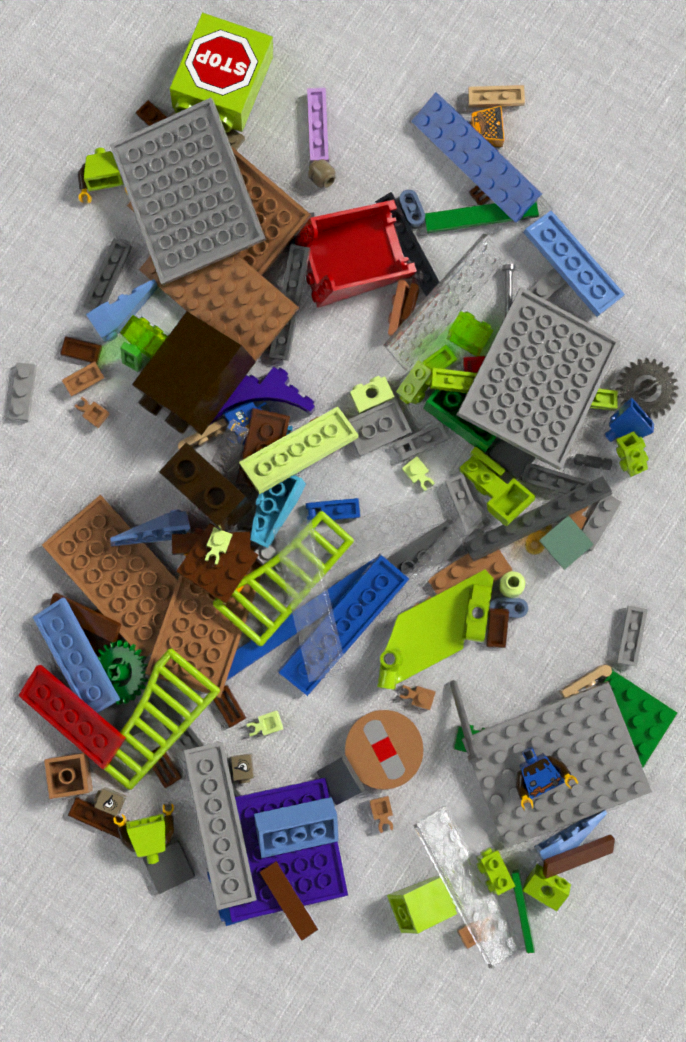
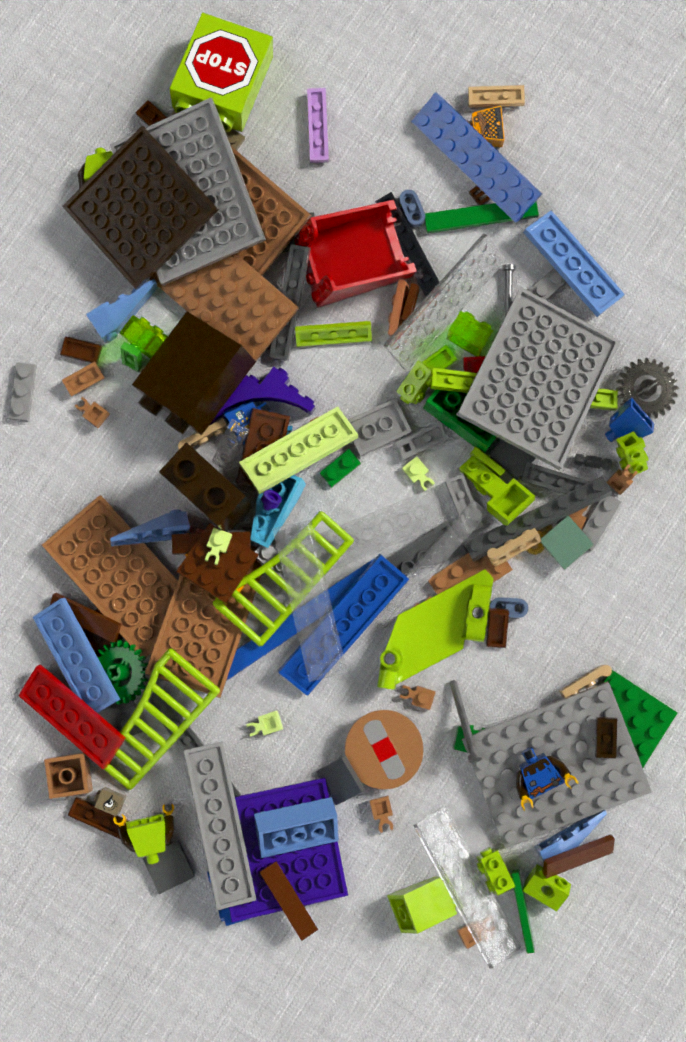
dark grey plate [83,238,132,311] -> none
reddish brown tile [145,746,183,789] -> none
reddish brown tile [214,685,247,728] -> none
dark tan brick [231,753,255,784] -> none
blue plate [305,498,360,523] -> none
dark tan head [308,159,336,188] -> none
yellowish green brick [350,376,394,414] -> none
yellowish green head [499,571,525,598] -> none
light grey plate [616,605,648,666] -> none
none -> dark brown plate [62,126,219,290]
none -> dark purple tile [261,490,282,510]
none -> lime plate [295,321,372,347]
none -> green plate [320,449,361,488]
none -> tan plate [487,528,541,566]
none -> dark brown plate [595,717,617,759]
none -> medium nougat plate [607,464,638,495]

